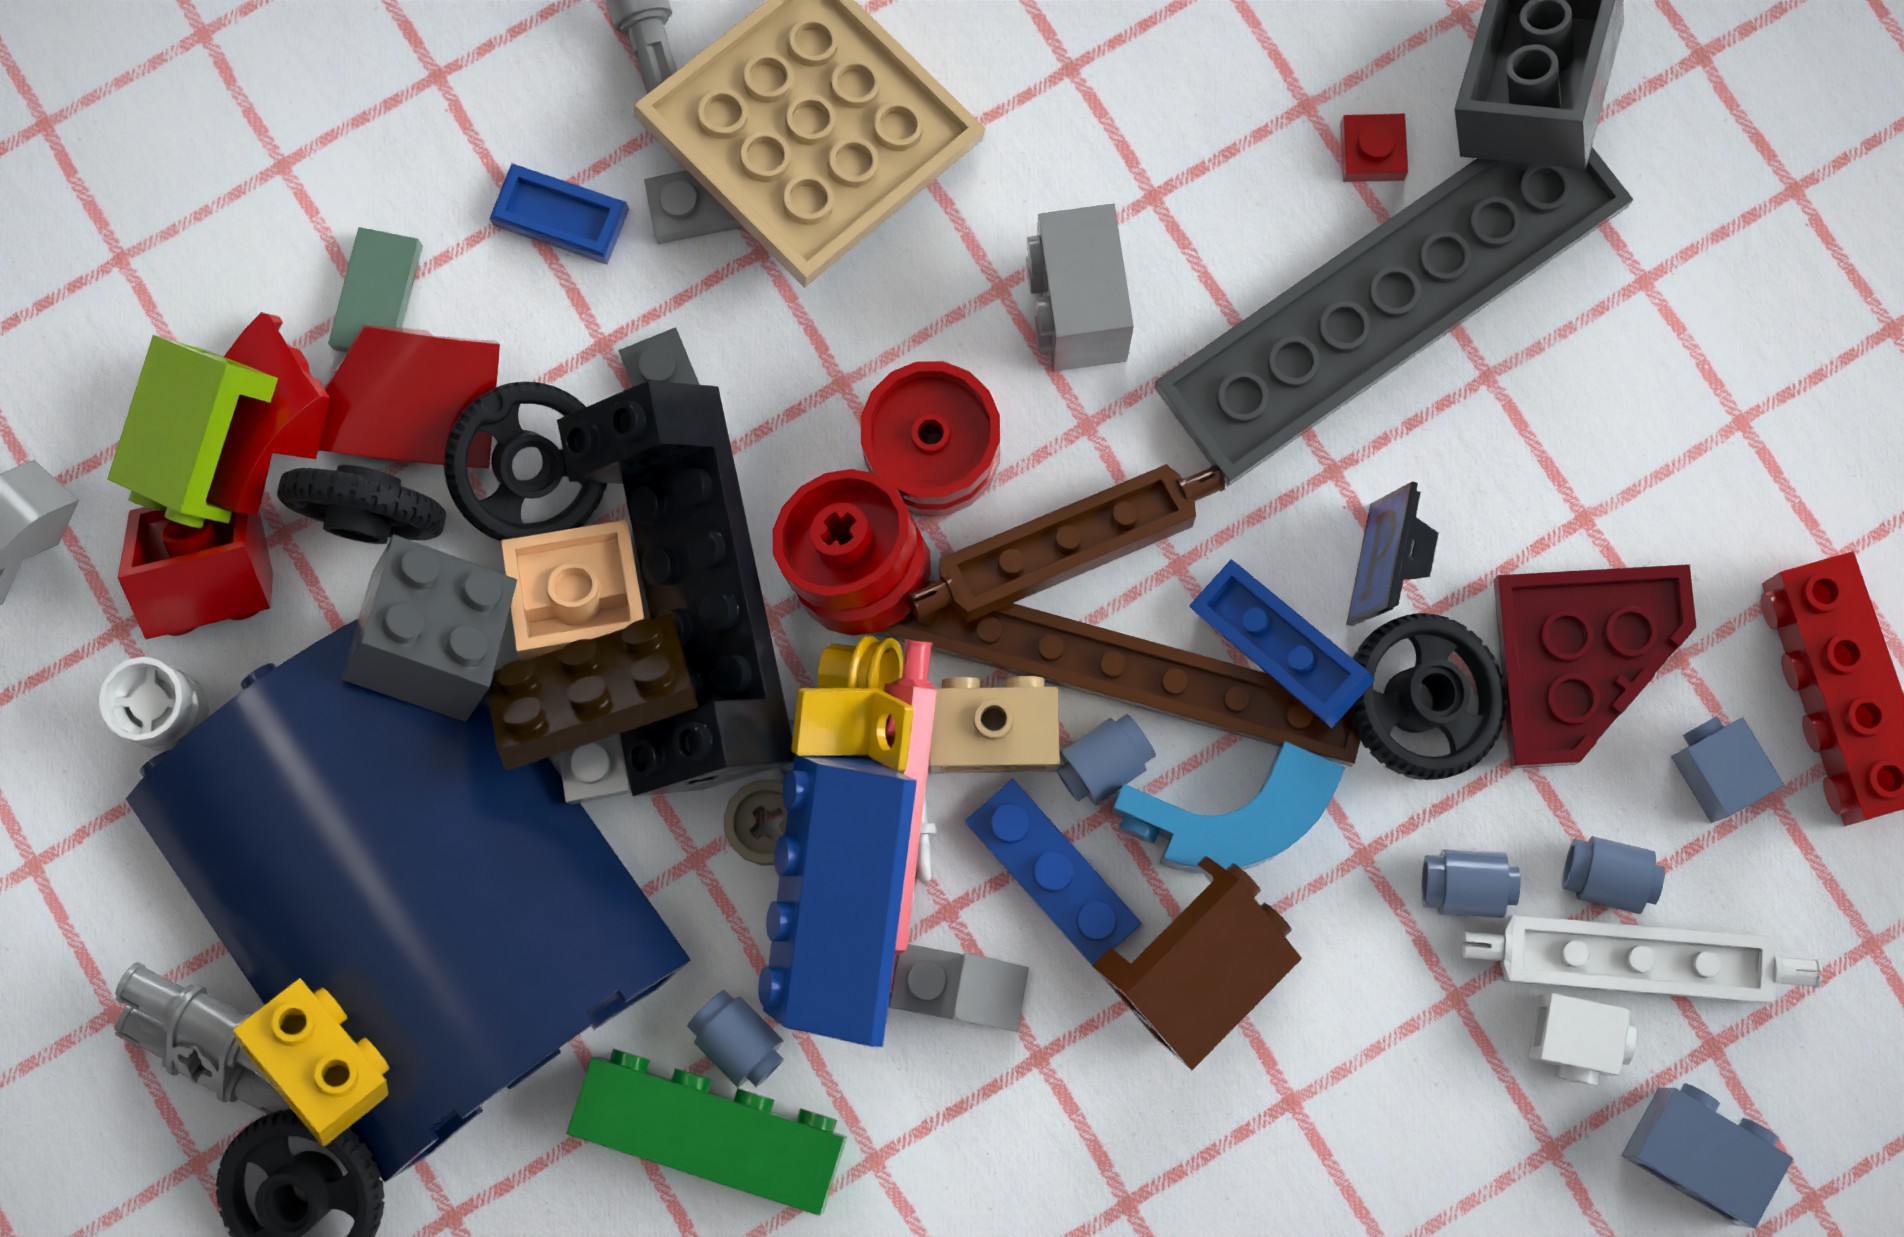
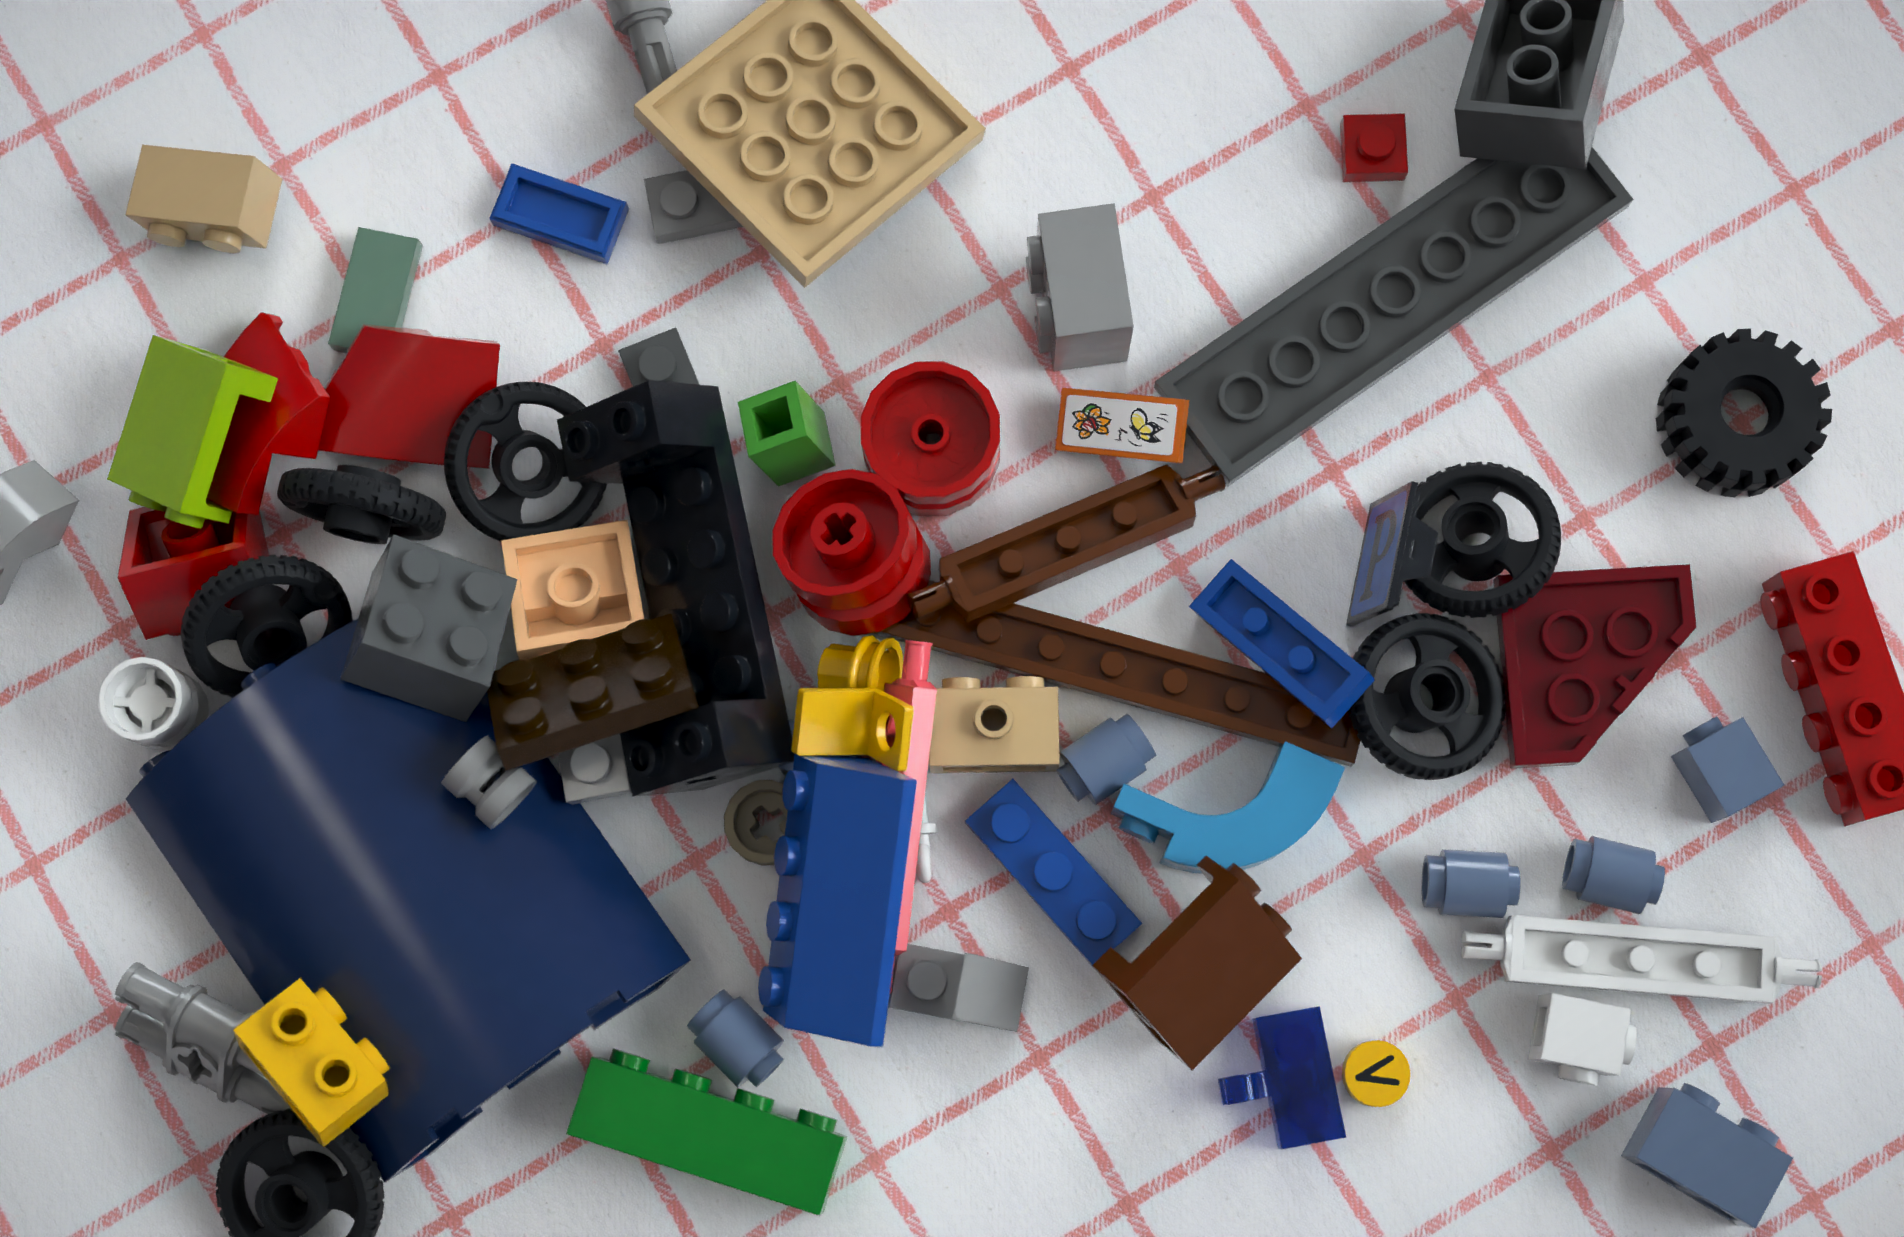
none -> tan brick [125,145,282,253]
none -> black wheel [181,555,353,698]
none -> light grey wheel [442,736,536,829]
none -> bright green brick [738,380,836,487]
none -> tile [1055,387,1189,463]
none -> clear blue plate [1218,1006,1346,1149]
none -> yellow tile [1342,1040,1411,1107]
none -> black wheel [1403,462,1561,618]
none -> black tyre [1656,328,1832,498]

